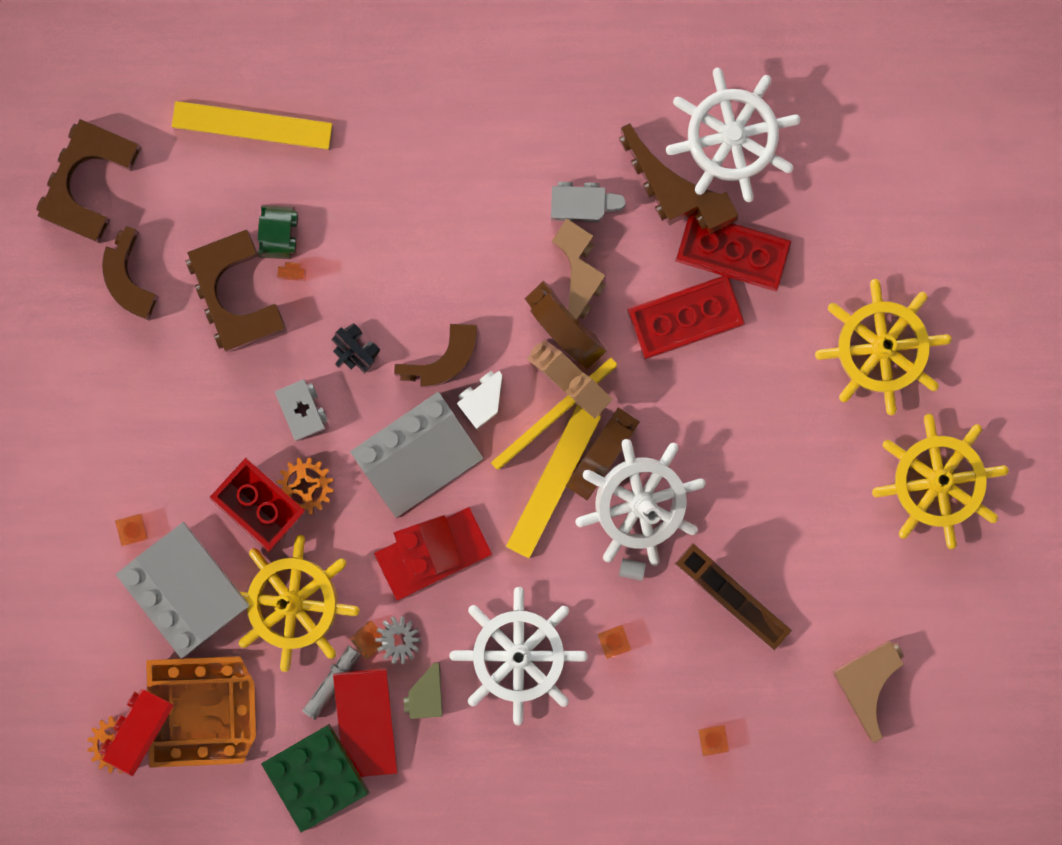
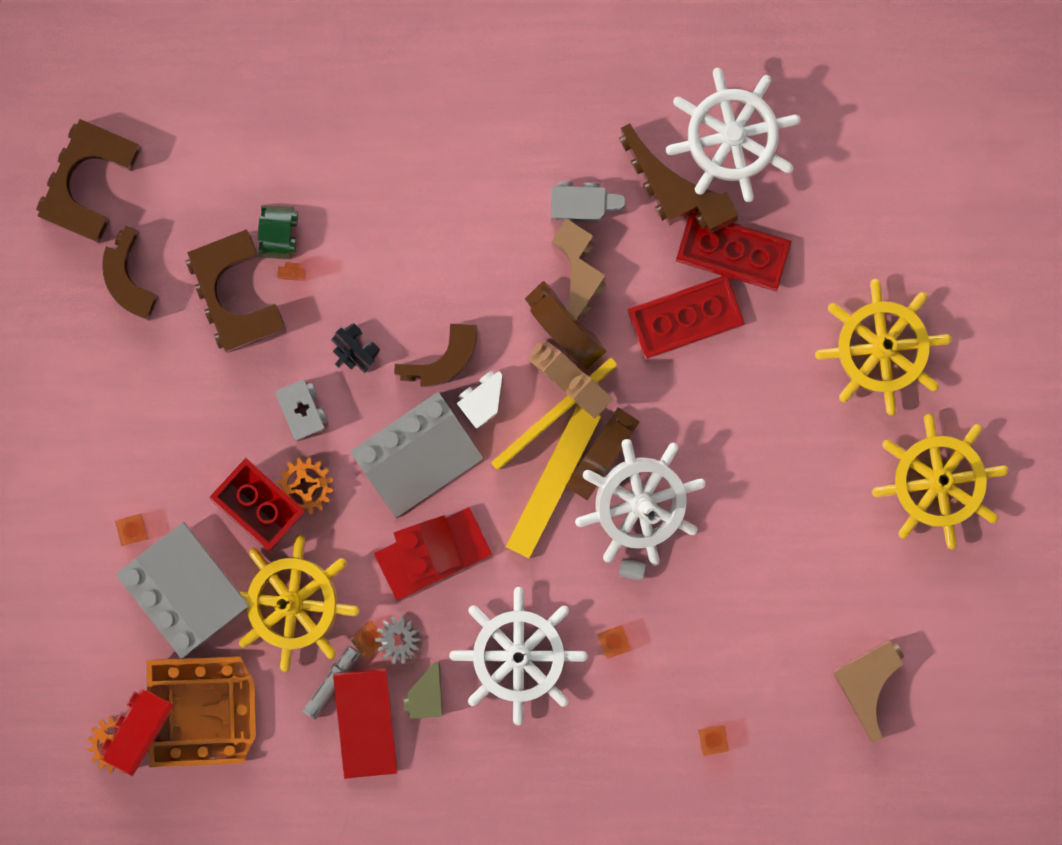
yellow tile [171,101,333,150] -> none
dark green plate [261,724,370,833] -> none
reddish brown arch [674,543,792,651] -> none

